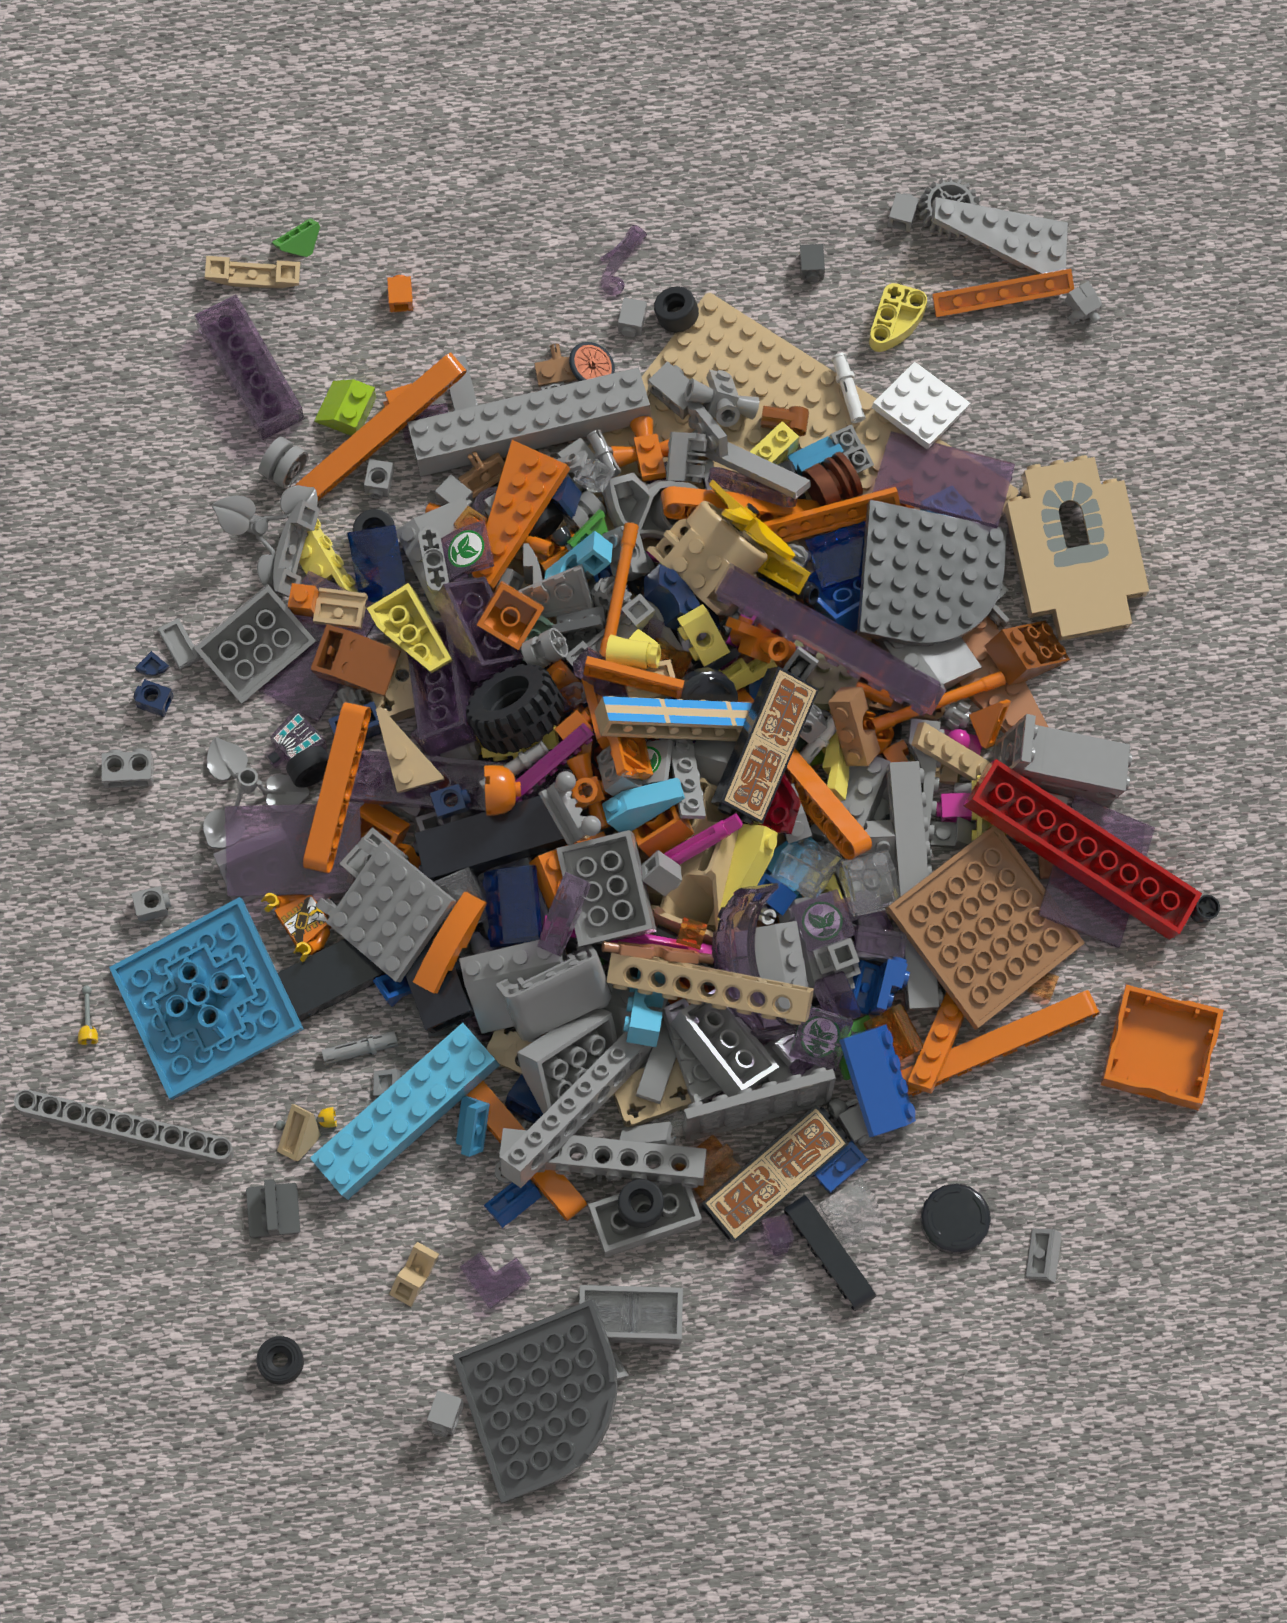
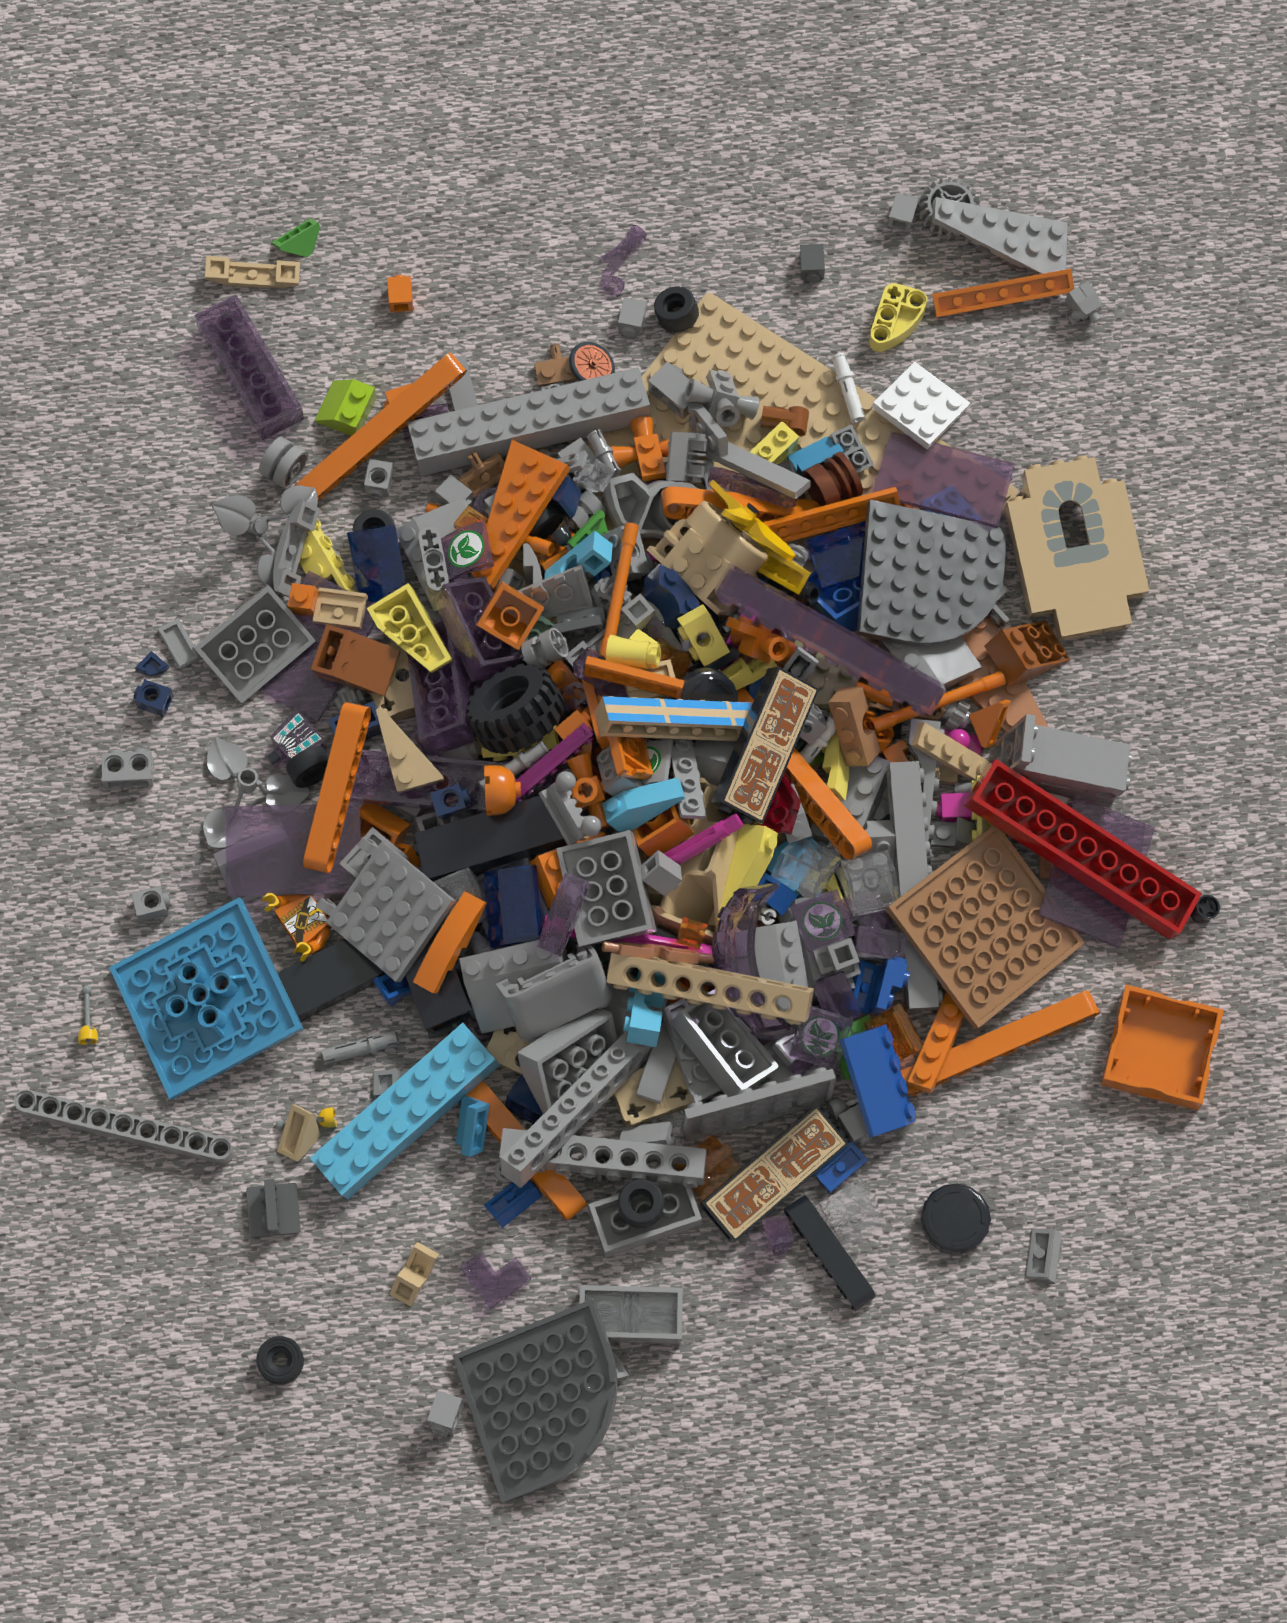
clear orange tile [1027,973,1059,1000] -> none

